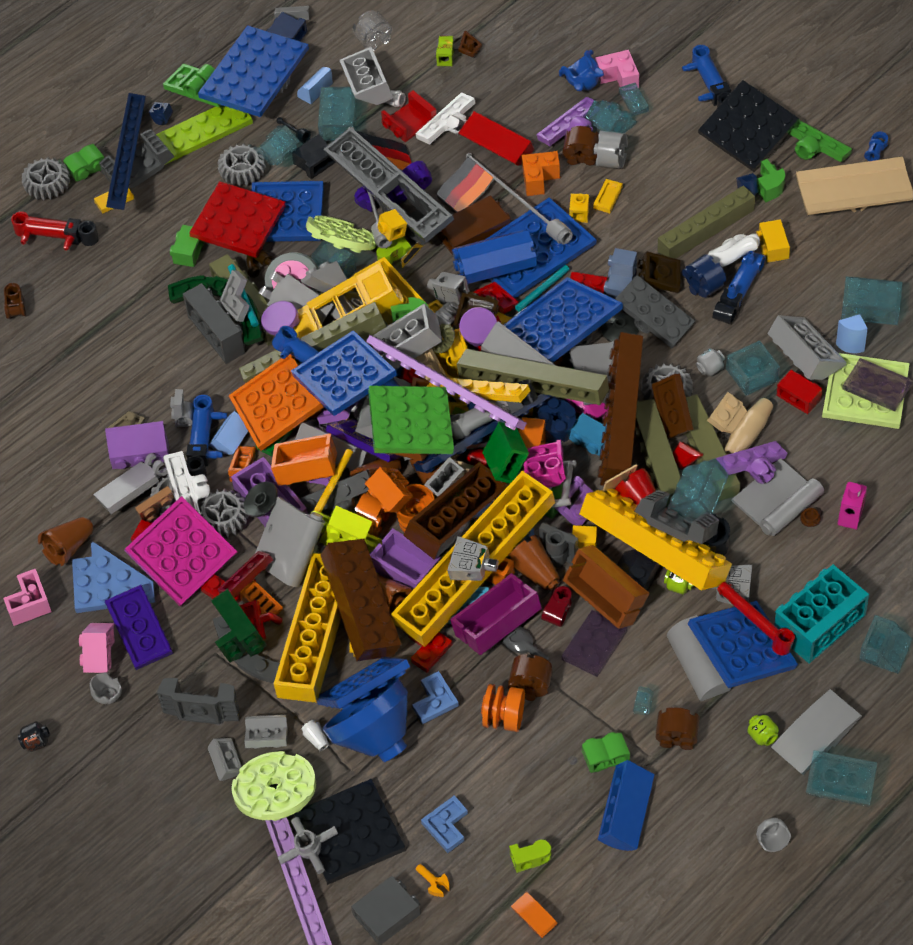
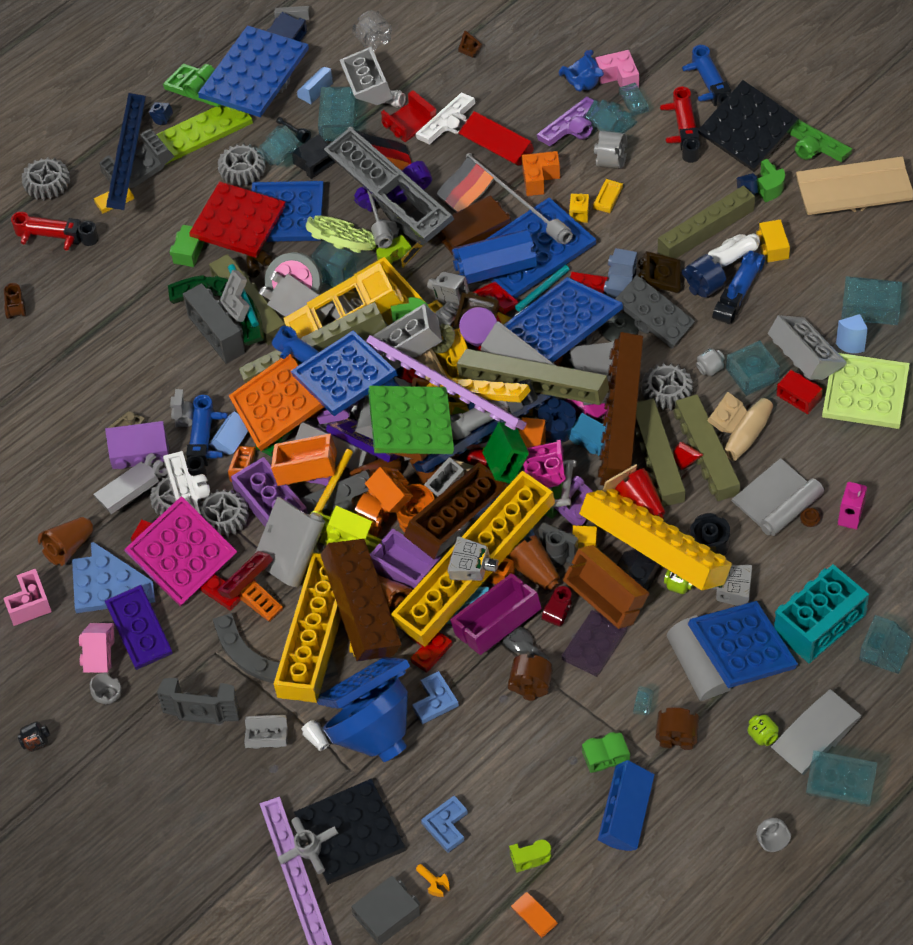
bright green brick [63,144,104,181] -> none
medium nougat plate [135,486,174,523] -> none
light grey slope [208,738,242,781] -> none
dark green brick [211,589,267,663] -> none
yellowish green plate [232,751,316,821] -> none
red plate [239,600,282,640] -> none
pearl dark grey dish [244,482,278,517] -> none
medium lavender tile [261,301,300,335] -> none
light grey slope [301,261,347,293] -> none
yellow brick [377,209,407,242] -> none
lime leg [436,36,454,66] -> none
orange wheel [481,684,525,732] -> none
reddish brown brick [563,126,599,166] -> none
dark grey plate [634,490,719,544] -> none
reddish brown plate [651,374,694,440] -> none
clear light blue brick [667,458,729,520] -> none
medium lavender plate [714,441,787,484] -> none
red piece [717,582,795,655] -> none
plate [843,358,913,412] -> none
blue connector [864,131,888,161] -> none
none -> red piece [660,86,700,163]

